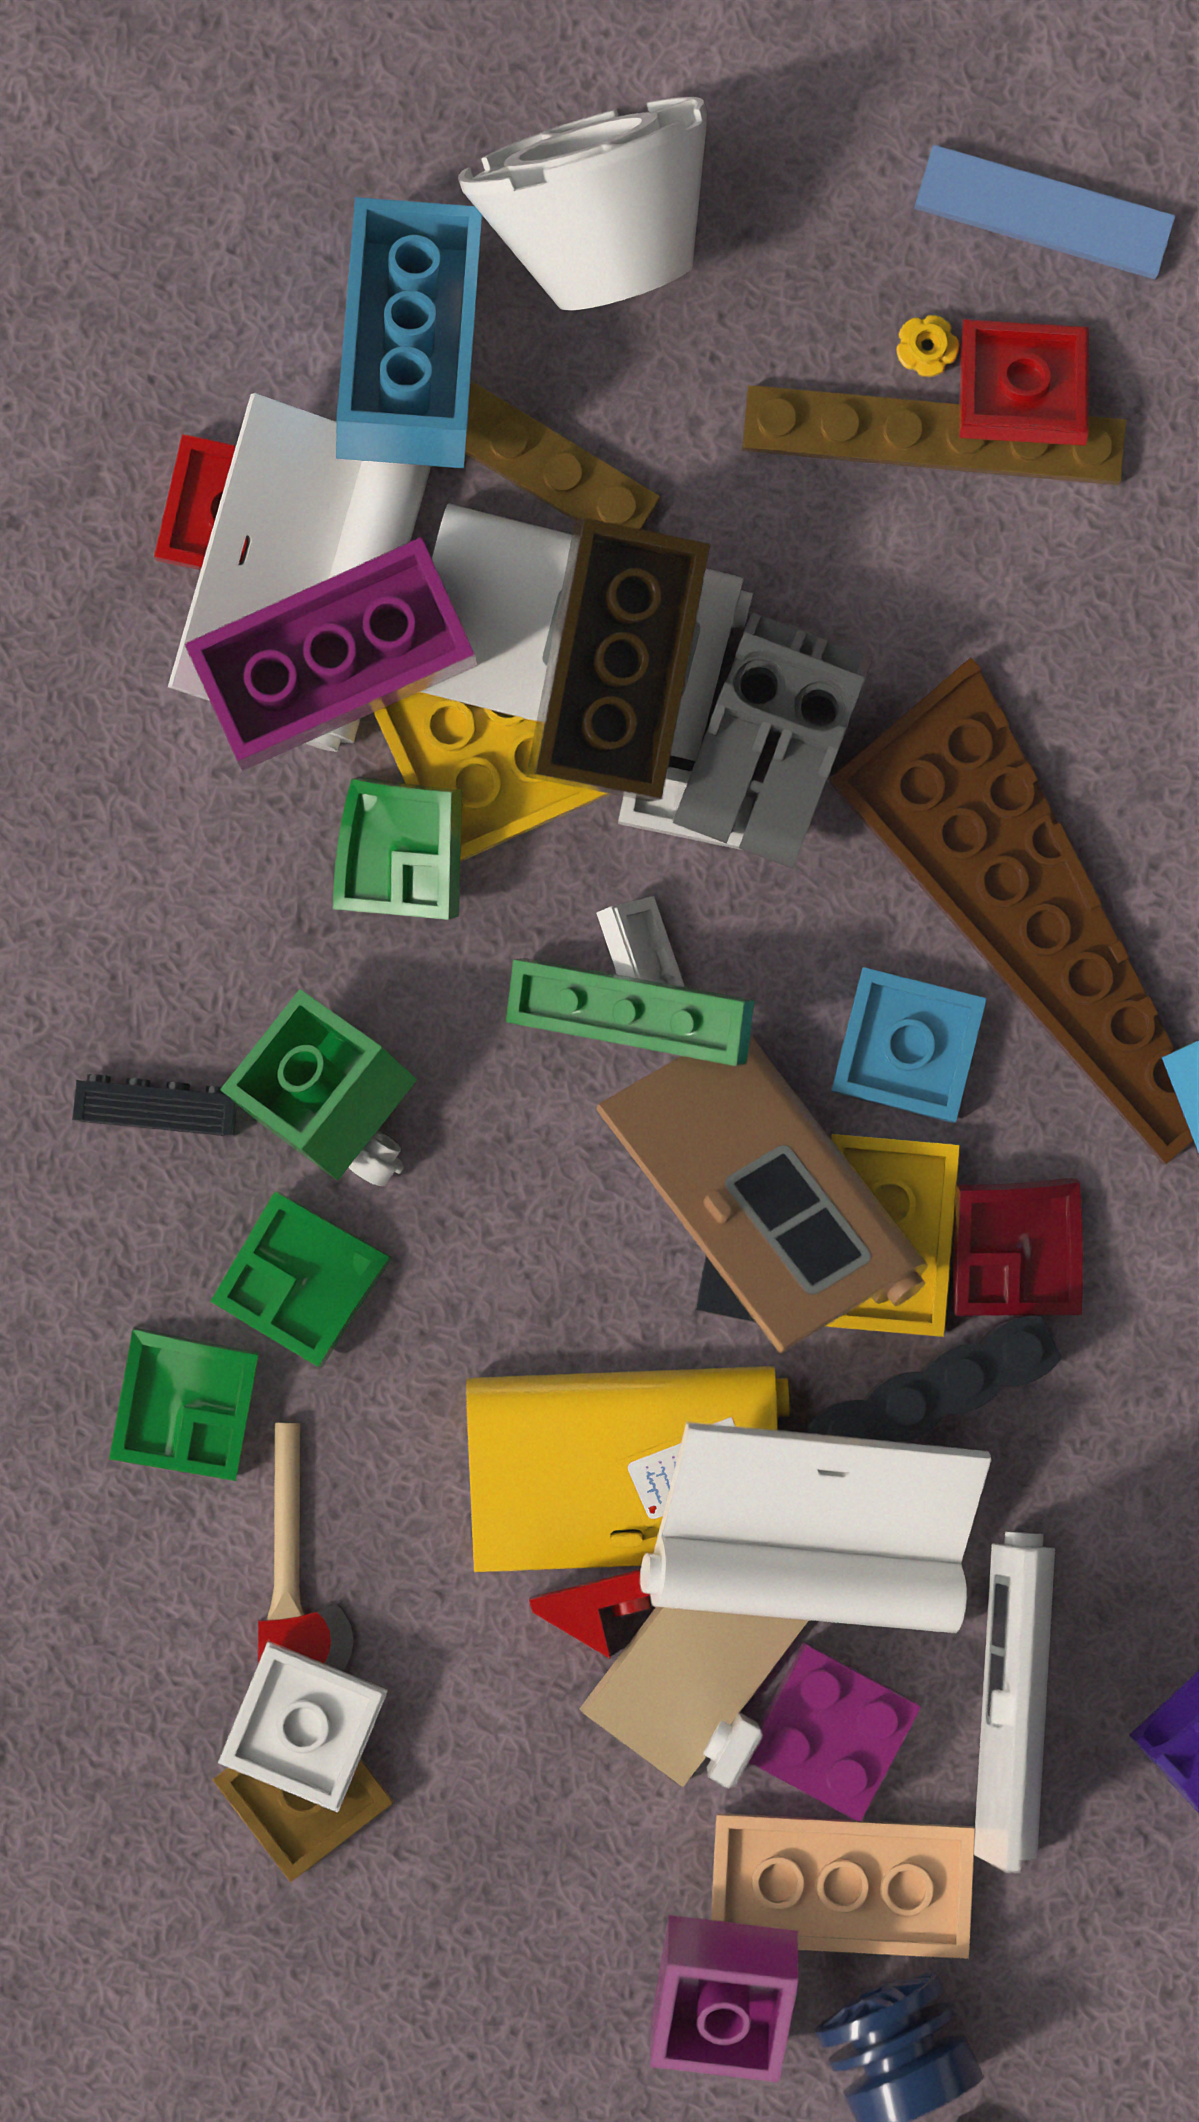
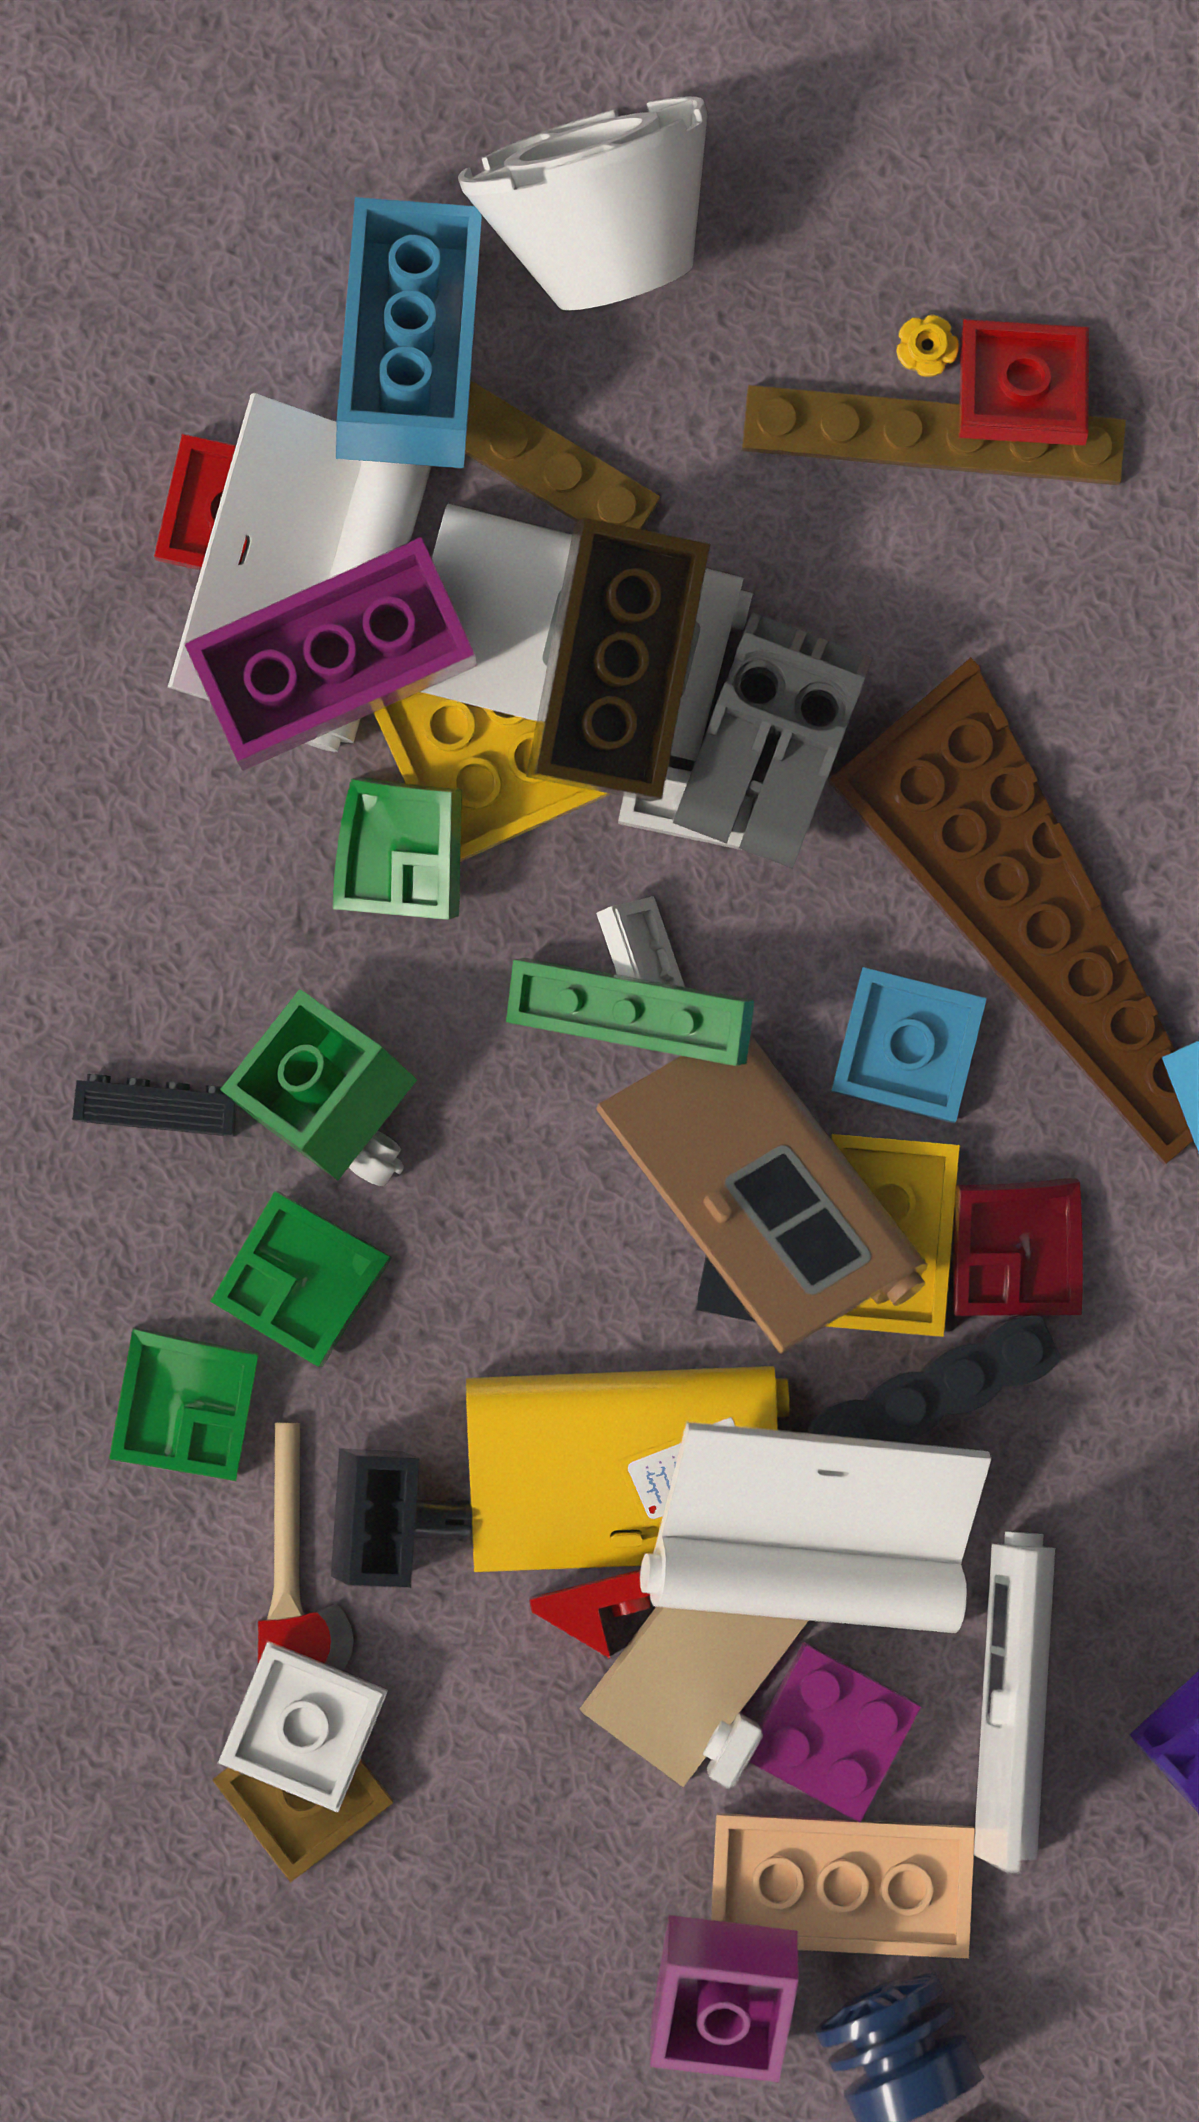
medium blue tile [914,144,1175,279] -> none
none -> black brick [331,1448,472,1588]

